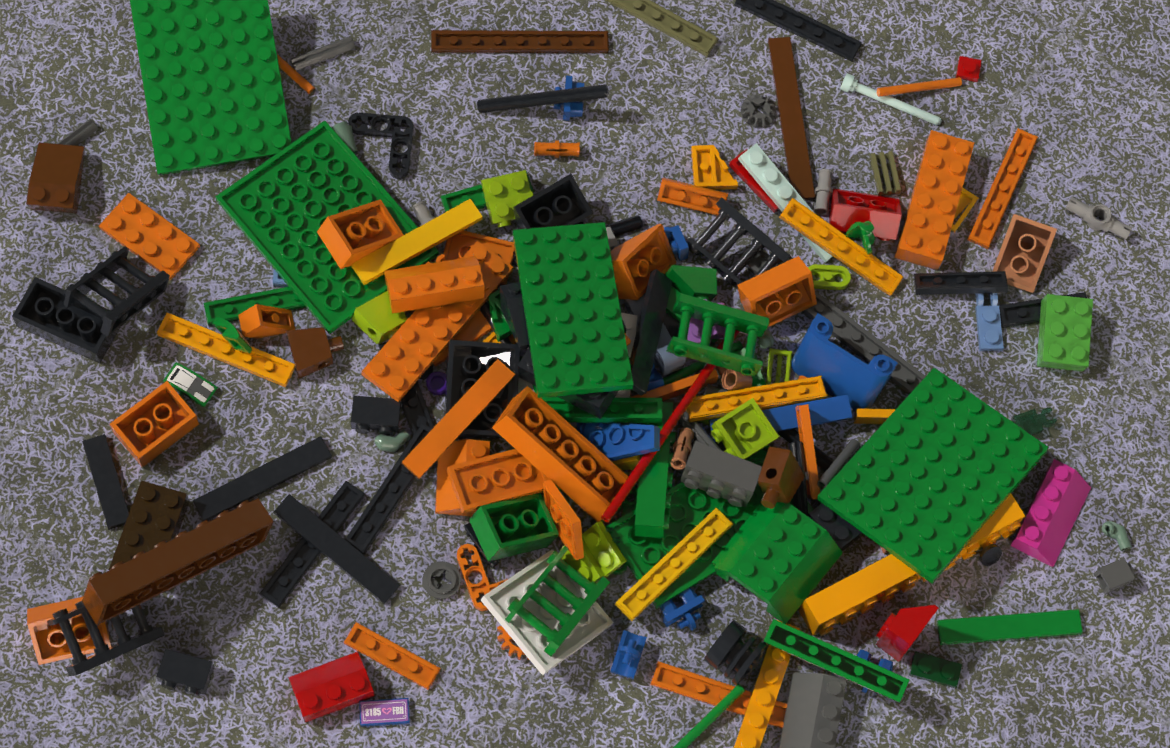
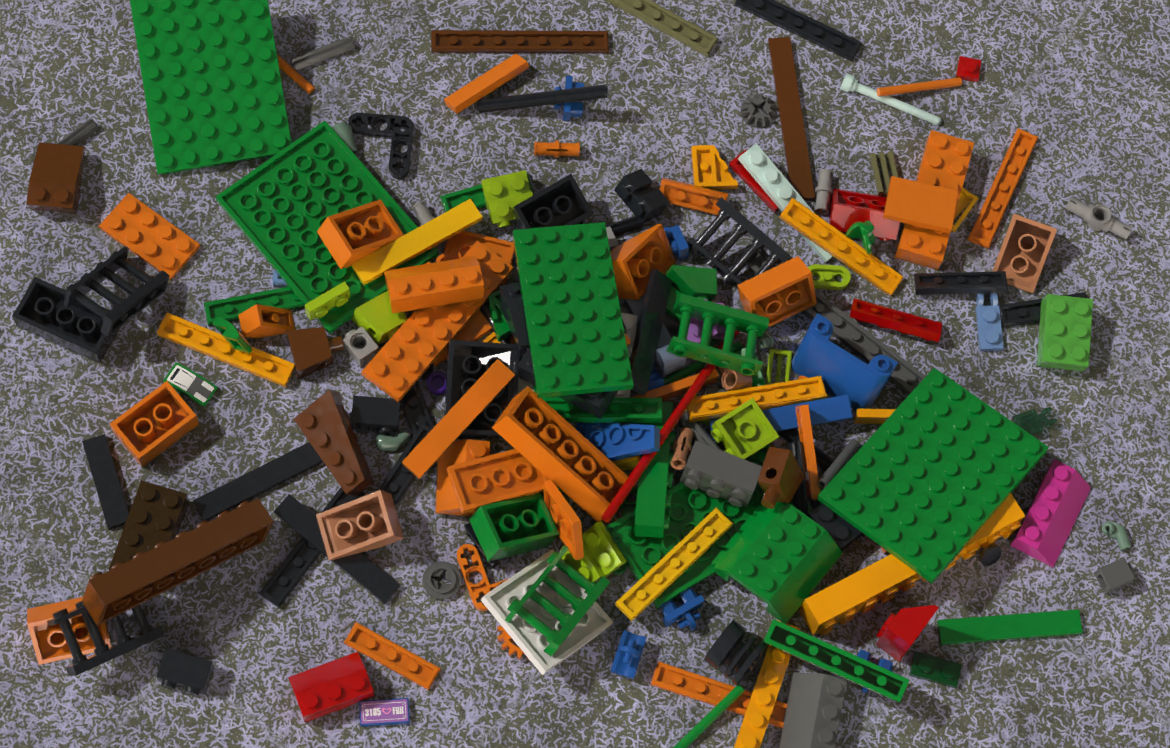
none -> reddish brown wedge [293,389,374,496]
none -> lime plate [305,281,350,321]
none -> nougat slope [316,490,404,560]
none -> light grey brick [343,327,379,368]
none -> orange tile [444,54,530,114]
none -> black brick [614,169,669,223]
none -> red plate [849,298,942,342]
none -> orange tile [883,176,958,233]

